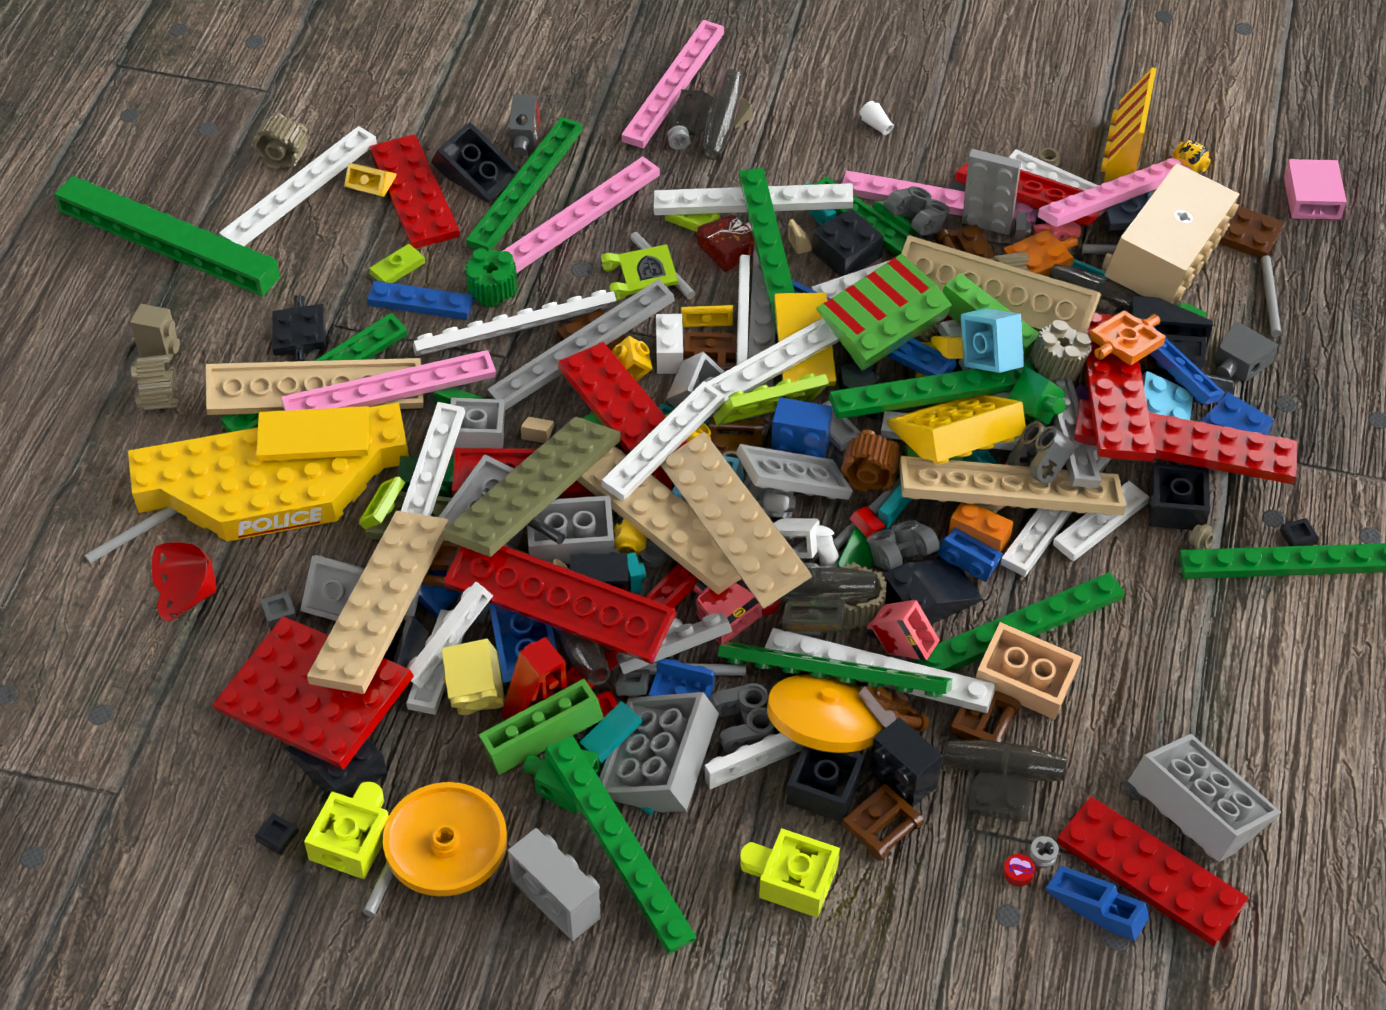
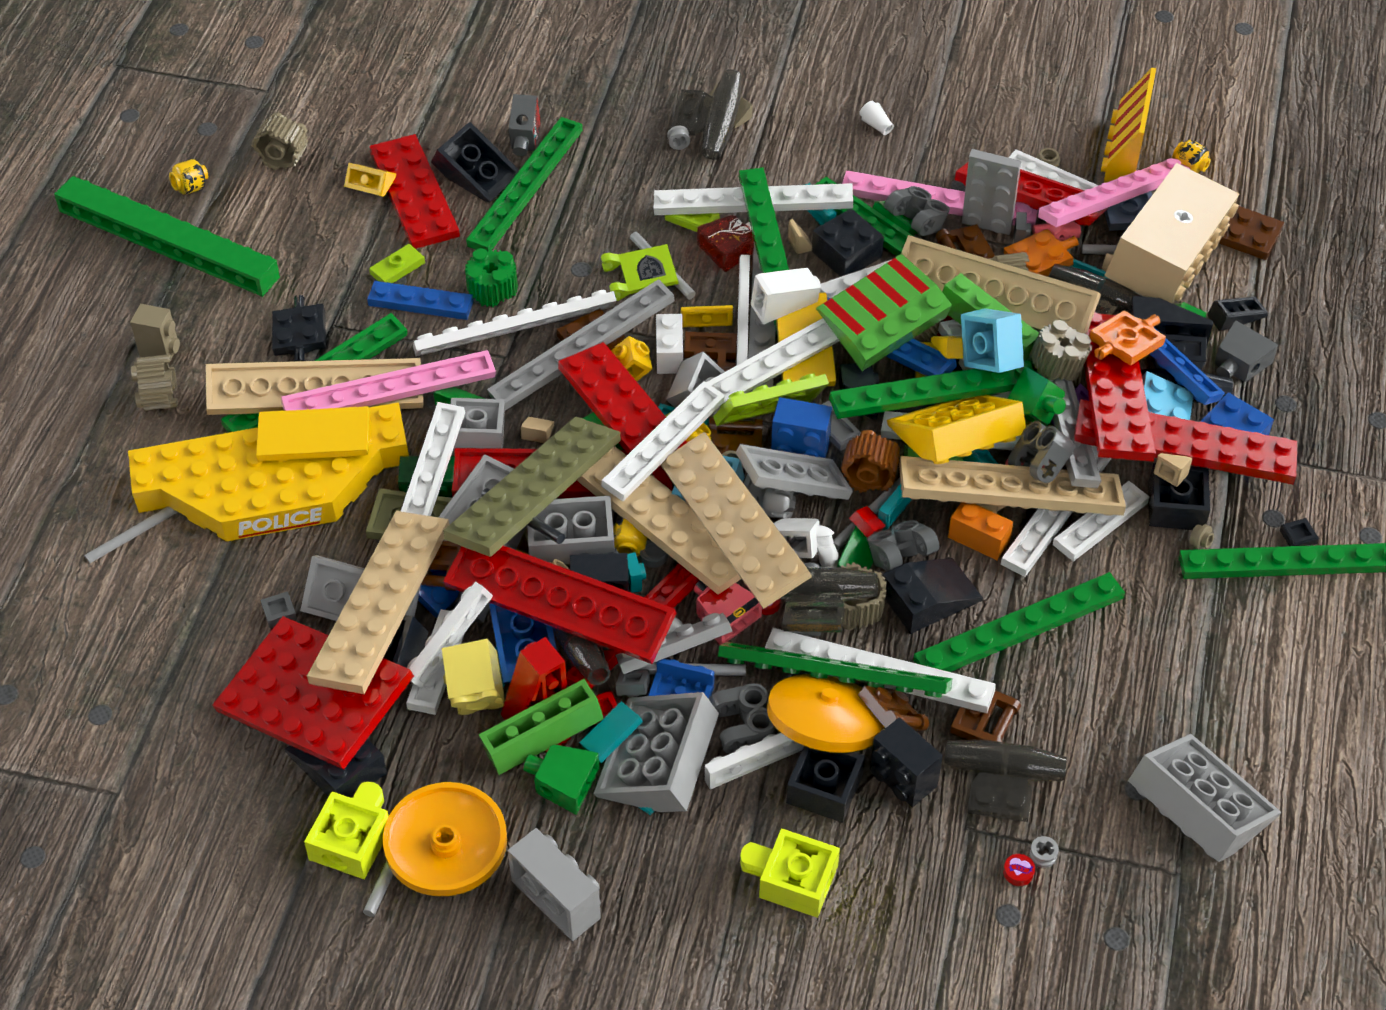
red piece [151,542,217,622] -> none
white plate [219,126,377,246] -> none
black tile [255,813,299,855] -> none
lime plate [359,476,405,530] -> none
bright pink plate [502,157,660,273] -> none
green plate [545,736,697,955] -> none
bright pink plate [622,20,724,148] -> none
reddish brown plate [842,784,924,861] -> none
coral torso [867,600,940,660] -> none
blue bracket [937,527,1003,582] -> none
light nougat brick [975,622,1082,720] -> none
blue slope [1046,865,1149,942] -> none
red plate [1056,796,1249,947] -> none
light grey bar [1261,256,1281,337] -> none
bright pink brick [1284,159,1347,219] -> none
none -> yellow head [169,159,208,195]
none -> white slope [751,268,821,325]
none -> tan slope [1154,453,1192,487]
none -> black slope [1208,297,1268,331]

